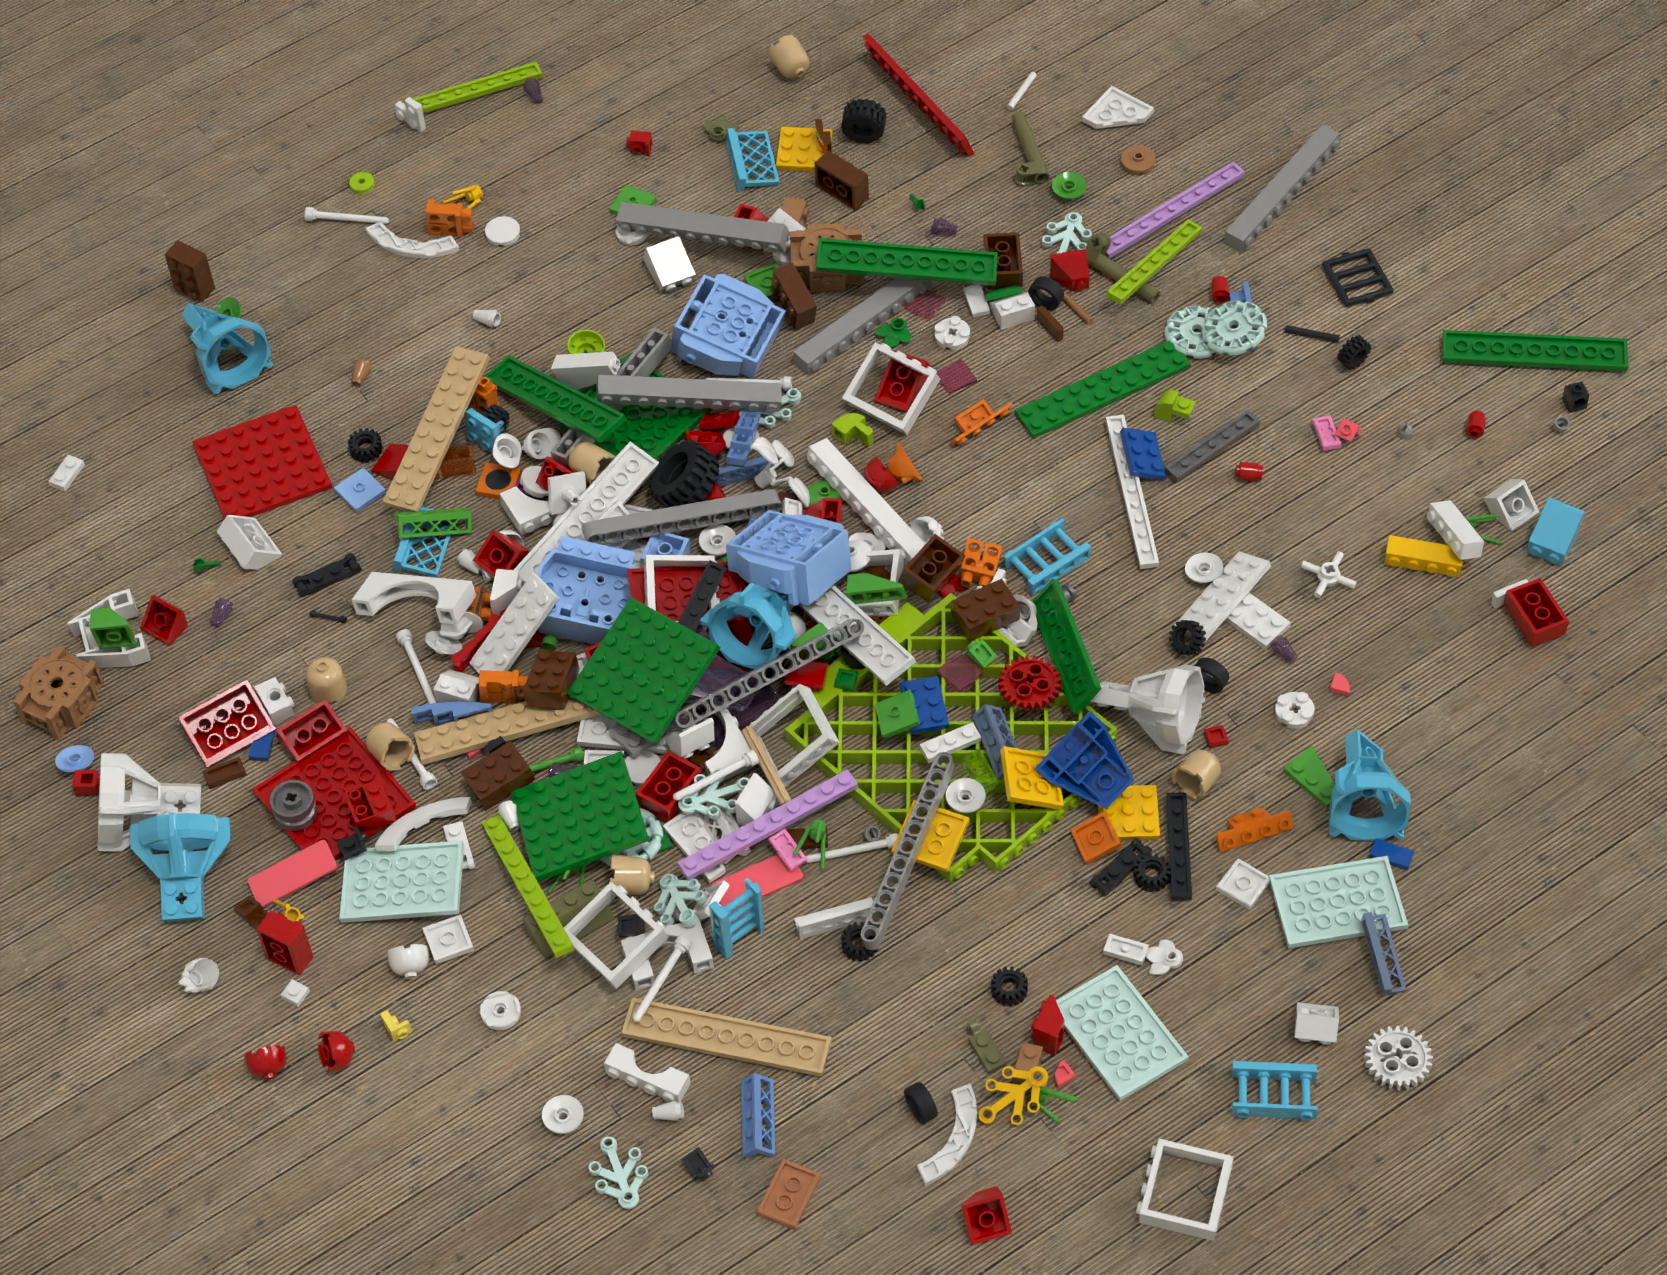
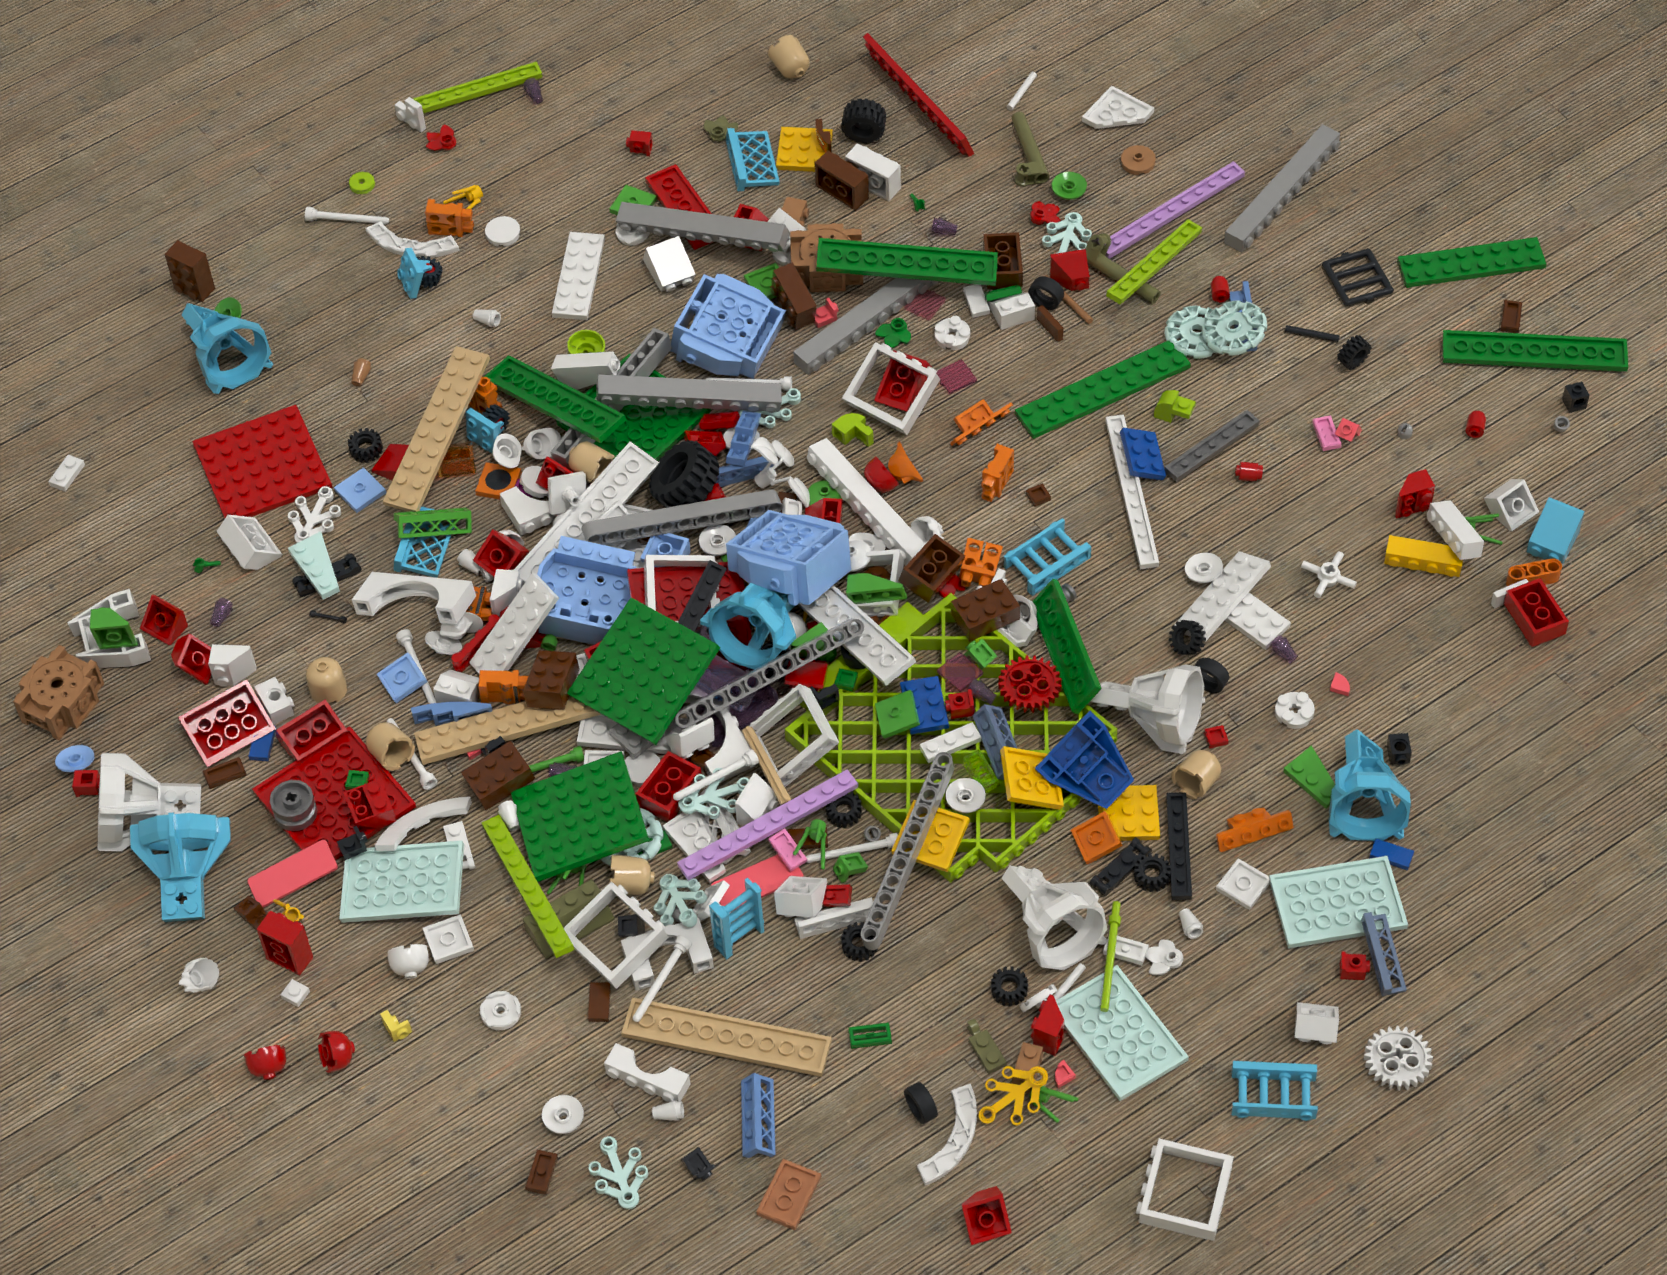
none -> red slope [171,633,212,685]
none -> white slope [208,644,257,686]
none -> white plant [288,486,341,543]
none -> light aqua wing [288,531,340,600]
none -> green tile [345,770,369,790]
none -> light blue plate [377,652,428,703]
none -> medium azure plate [397,248,443,299]
none -> red plate [426,124,456,150]
none -> reddish brown plate [525,1150,558,1195]
none -> white plate [552,232,605,320]
none -> reddish brown tile [588,982,611,1022]
none -> red plate [645,164,714,250]
none -> white slope [774,876,827,919]
none -> black bracket [809,684,840,710]
none -> coral bracket [814,297,839,328]
none -> red plate [822,884,852,907]
none -> black tyre [826,791,862,828]
none -> bright green bracket [833,852,868,883]
none -> white brick [845,143,901,201]
none -> green tile [848,1022,892,1049]
none -> red brick [945,689,974,719]
none -> cone [967,679,997,705]
none -> orange hips [981,443,1014,502]
none -> white plate [1002,865,1107,970]
none -> white plate [1019,984,1057,1012]
none -> reddish brown tile [1026,483,1051,507]
none -> red plate [1030,201,1061,225]
none -> white bar [1053,963,1086,1000]
none -> lime bar [1100,901,1121,1012]
none -> white cone [1179,908,1203,939]
none -> red brick [1340,951,1370,980]
none -> black brick [1387,733,1412,765]
none -> red slope [1395,469,1435,519]
none -> green plate [1397,237,1547,288]
none -> reddish brown tile [1500,300,1523,333]
none -> orange beam [1506,559,1562,586]

